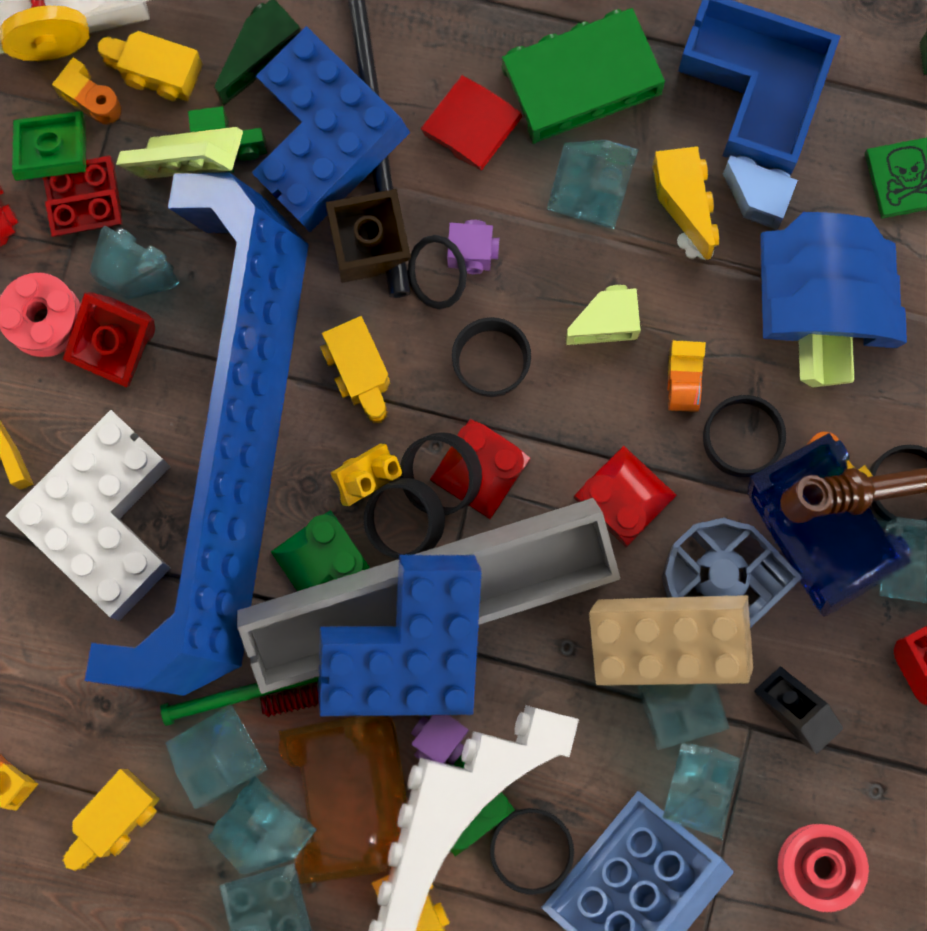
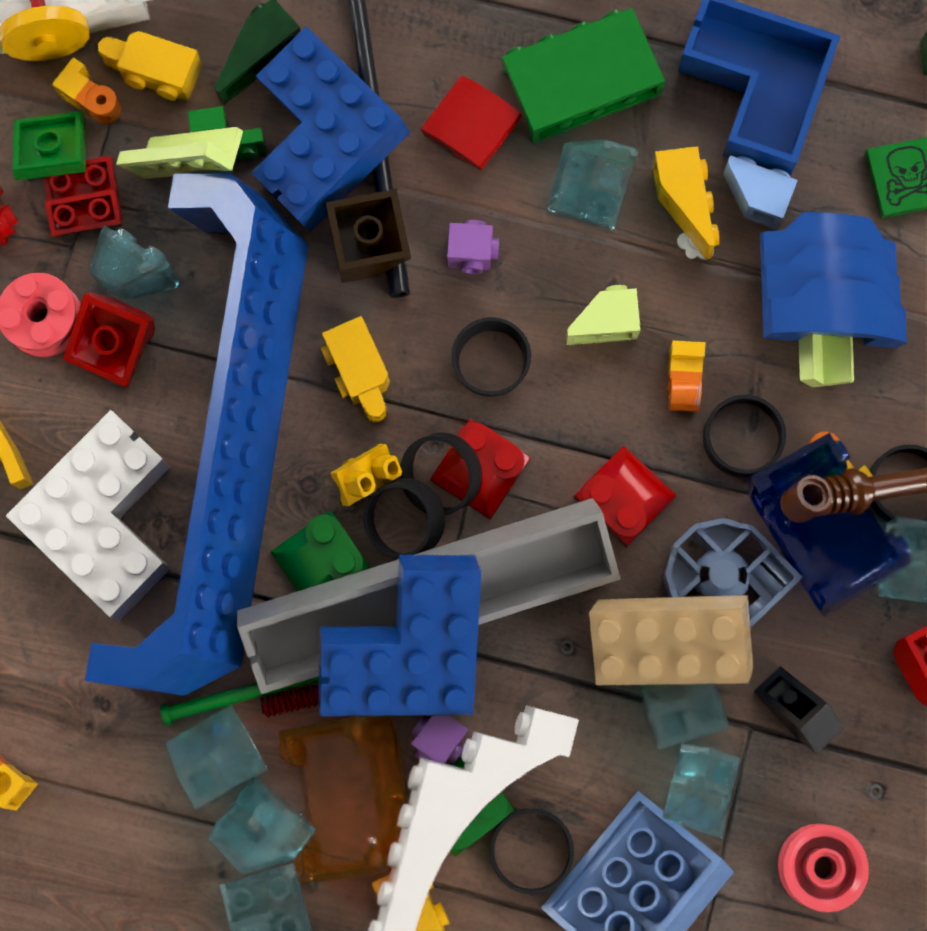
yellow hinge [62,769,160,871] -> none
black piece [408,235,467,309] -> none

